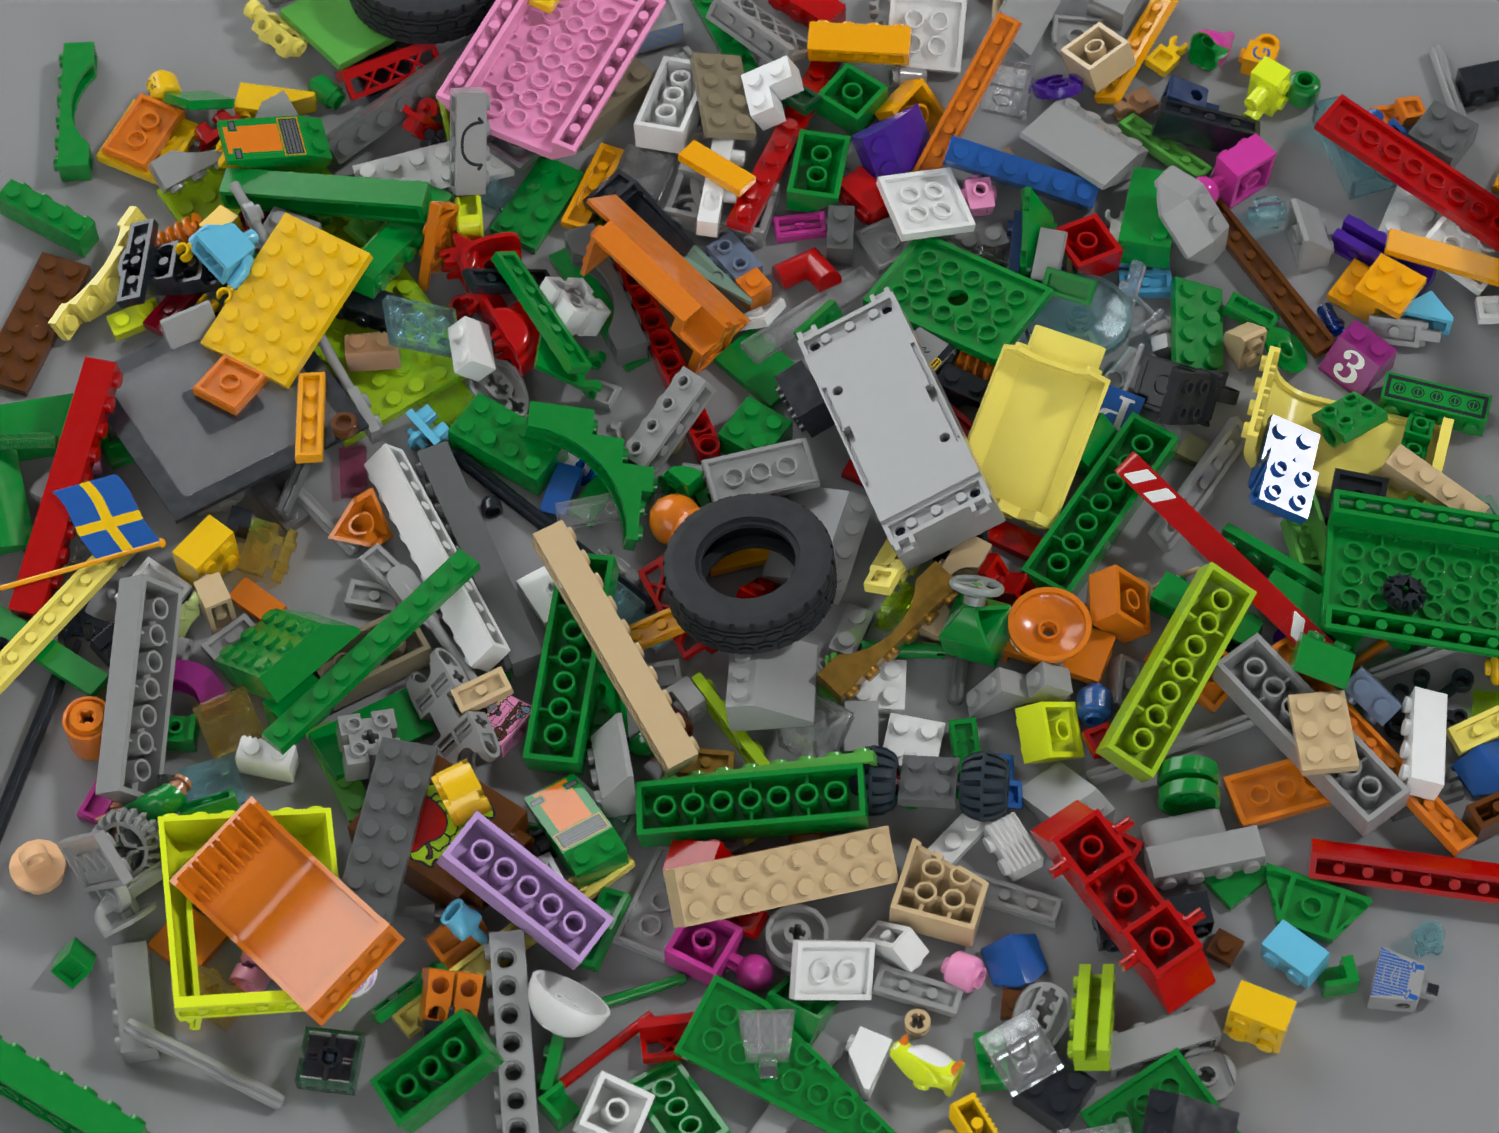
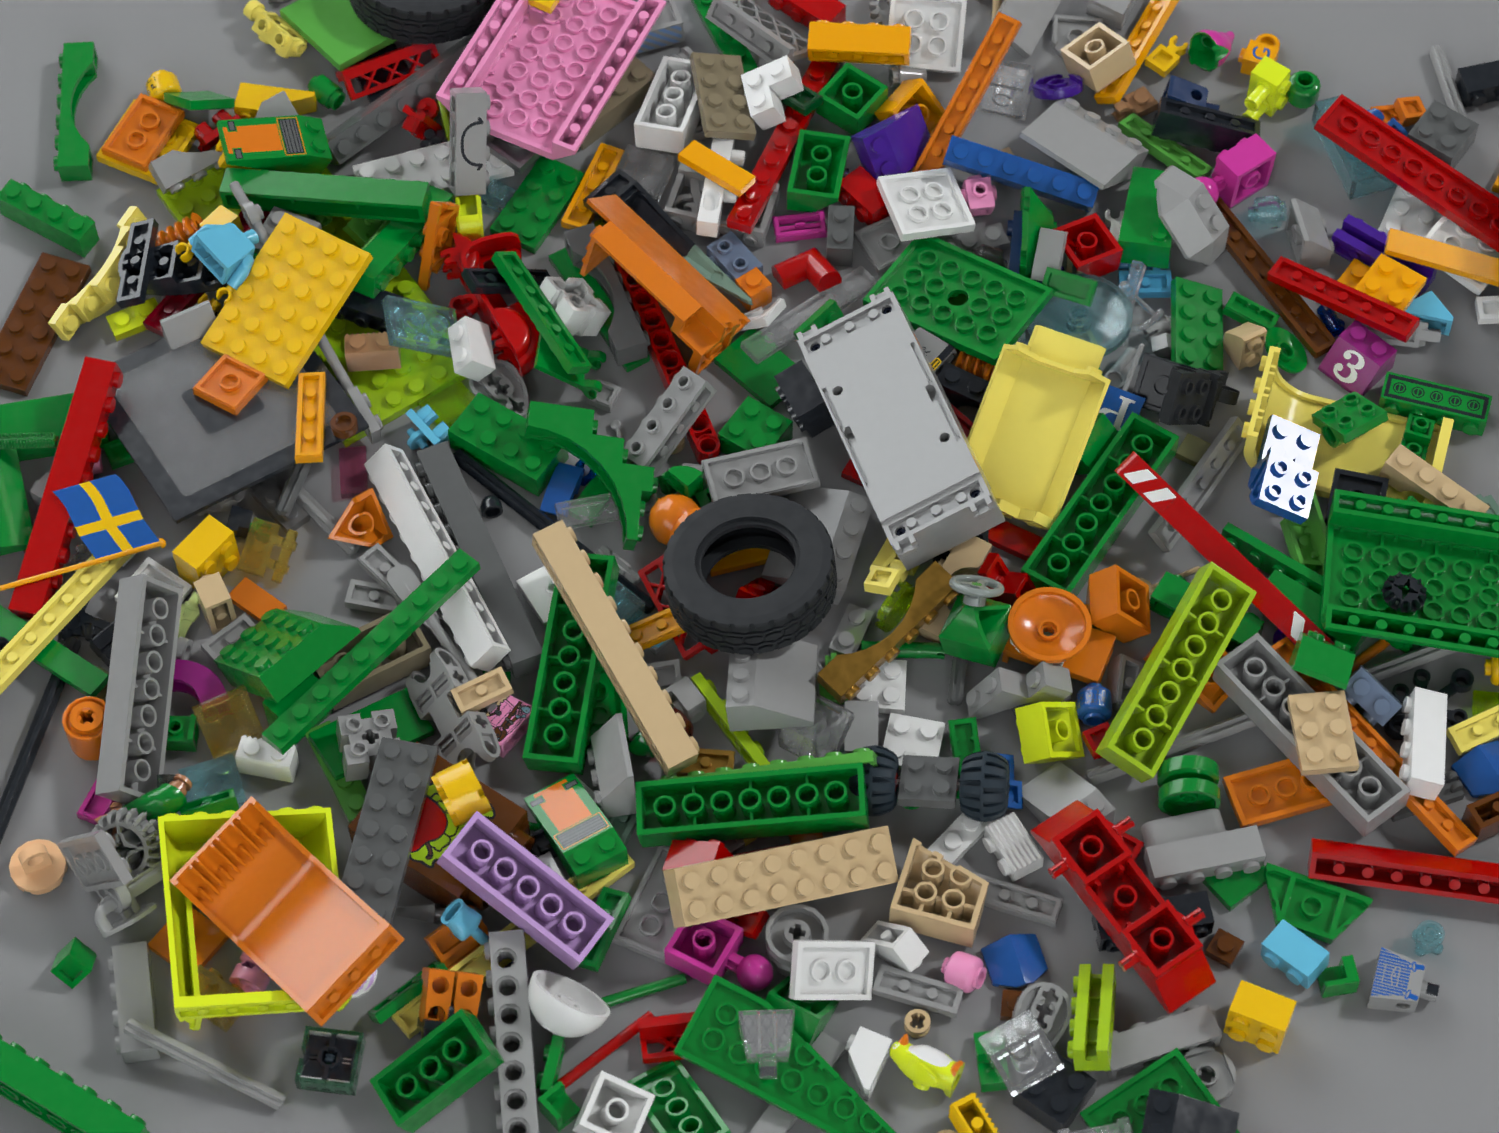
none -> red plate [1267,256,1420,343]

